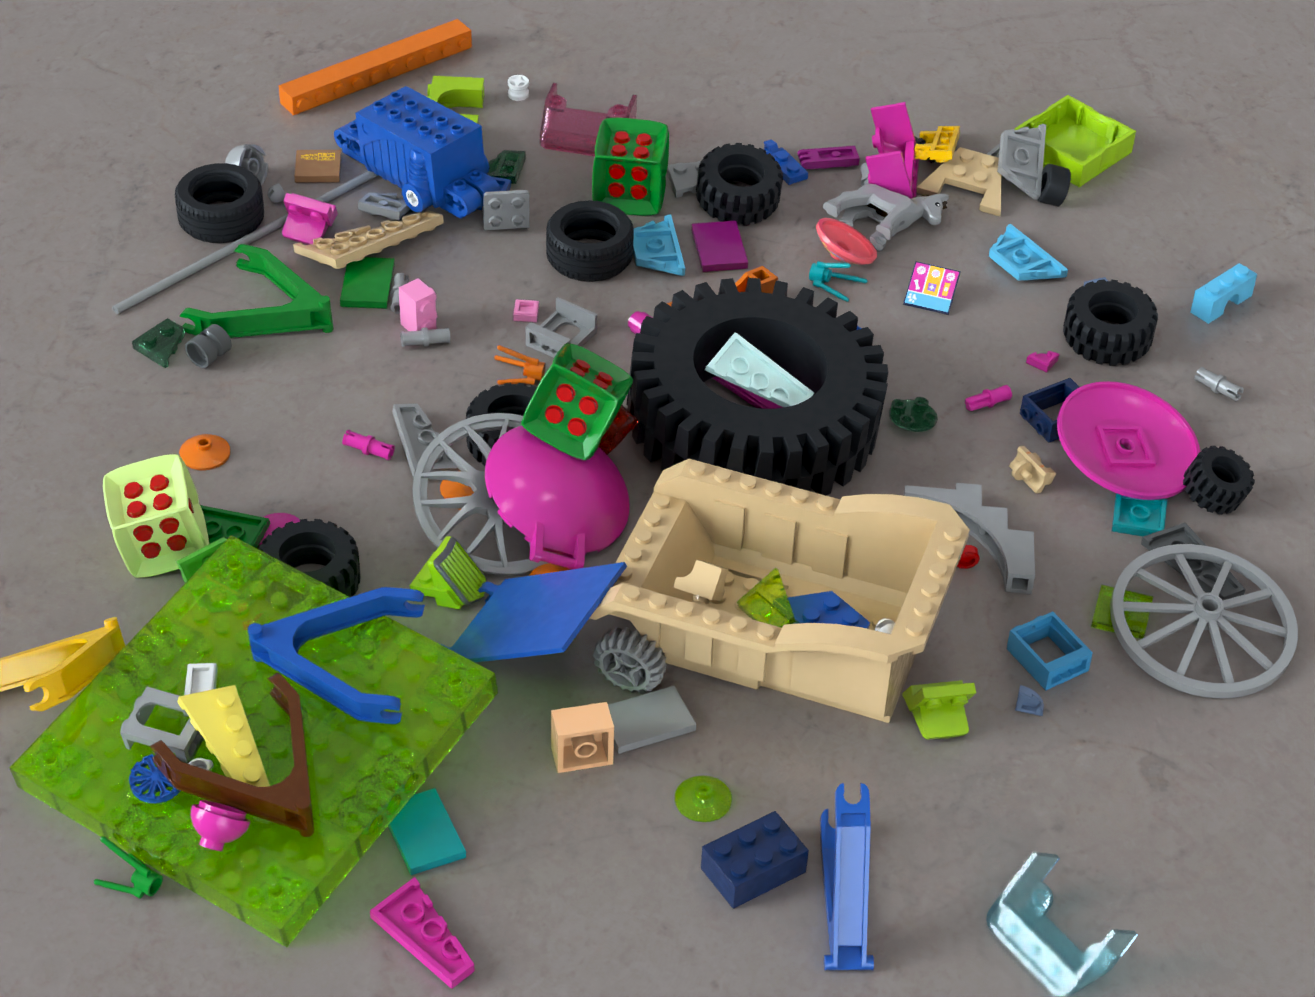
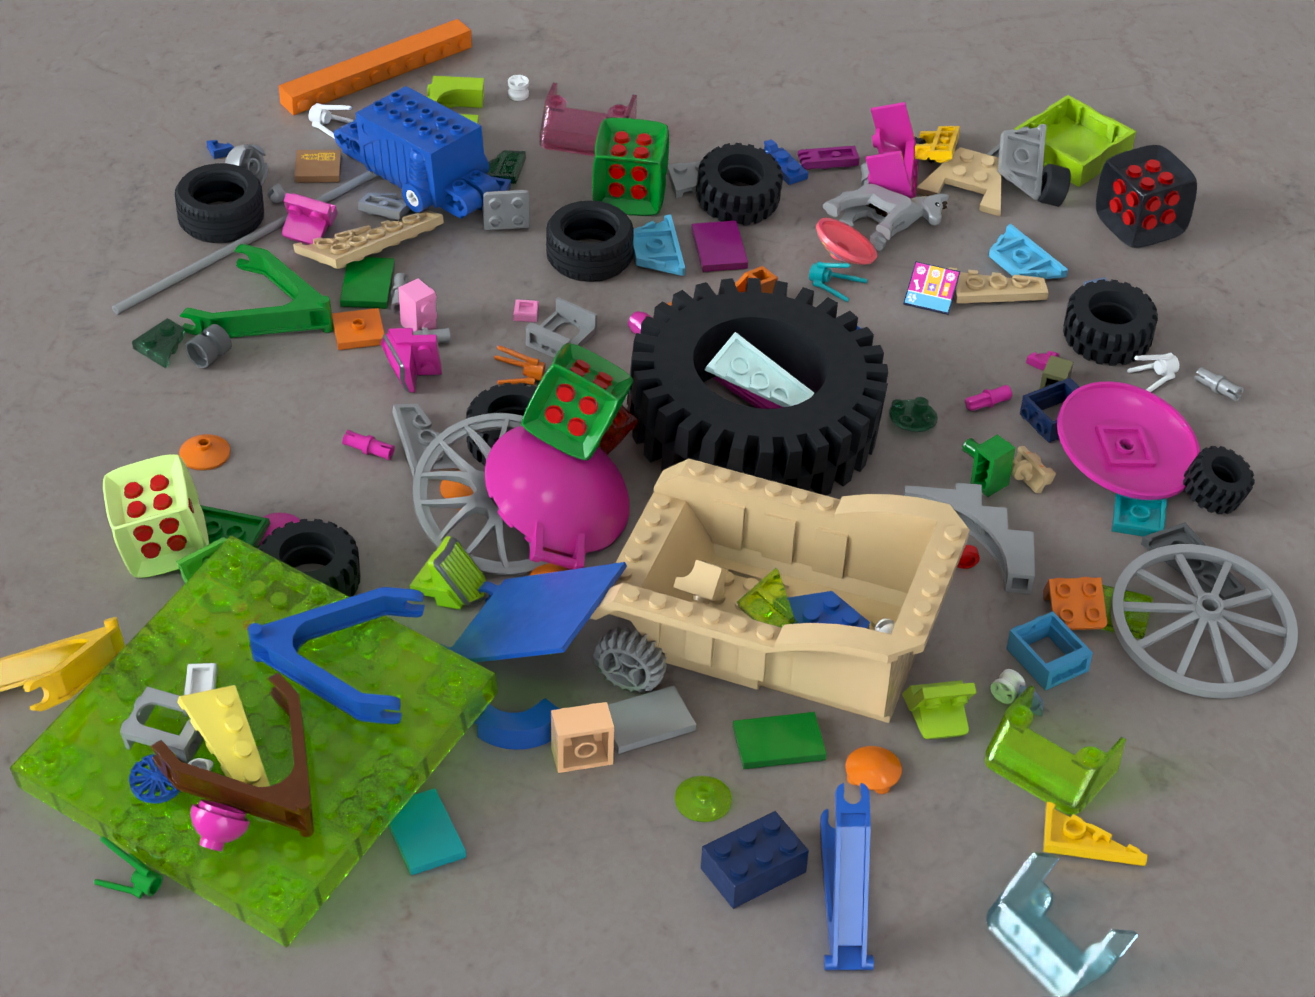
dark pink wing [370,877,475,989] -> none
medium azure arch [1190,263,1257,324] -> none
none -> blue tile [206,140,234,159]
none -> white plant [309,103,353,139]
none -> orange plate [332,308,384,350]
none -> dark pink piece [381,328,442,393]
none -> blue arch [466,692,559,750]
none -> green tile [732,712,827,769]
none -> orange dish [845,746,902,794]
none -> tan wing [949,267,1049,304]
none -> green brick [962,434,1015,497]
none -> clear neon green windscreen [984,685,1126,815]
none -> wheel [990,669,1025,704]
none -> olive brick [1040,355,1074,389]
none -> orange bracket [1043,577,1107,630]
none -> yellow wing [1043,802,1147,866]
none -> black piece [1096,145,1197,248]
none -> white plant [1127,353,1180,392]

